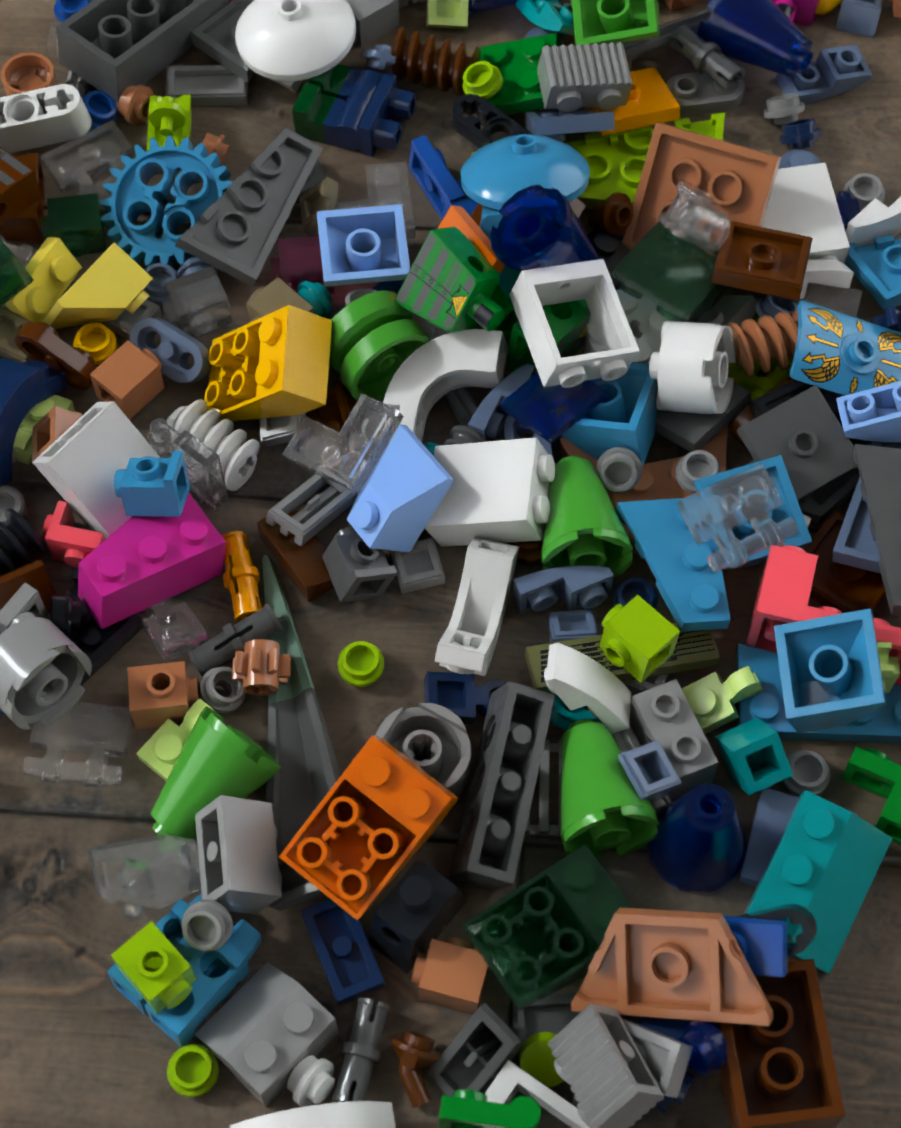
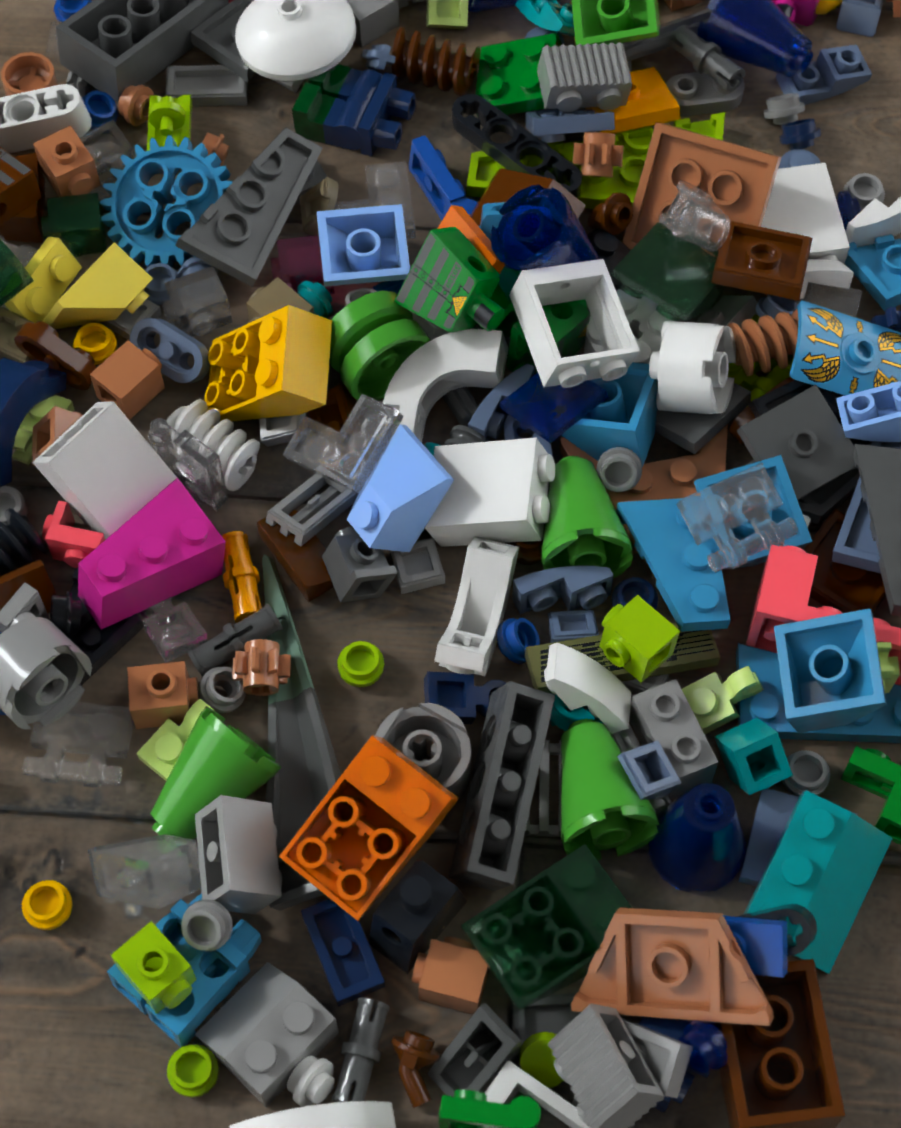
dark azure brick [114,451,191,517] -> none
dark azure dish [461,134,590,212] -> none
lime plate [463,61,503,100] -> none
light grey plate [675,450,721,495] -> none
none -> yellow plate [22,880,73,930]
none -> nougat brick [33,125,101,204]
none -> blue plate [497,618,540,664]
none -> nougat gear [573,132,624,178]

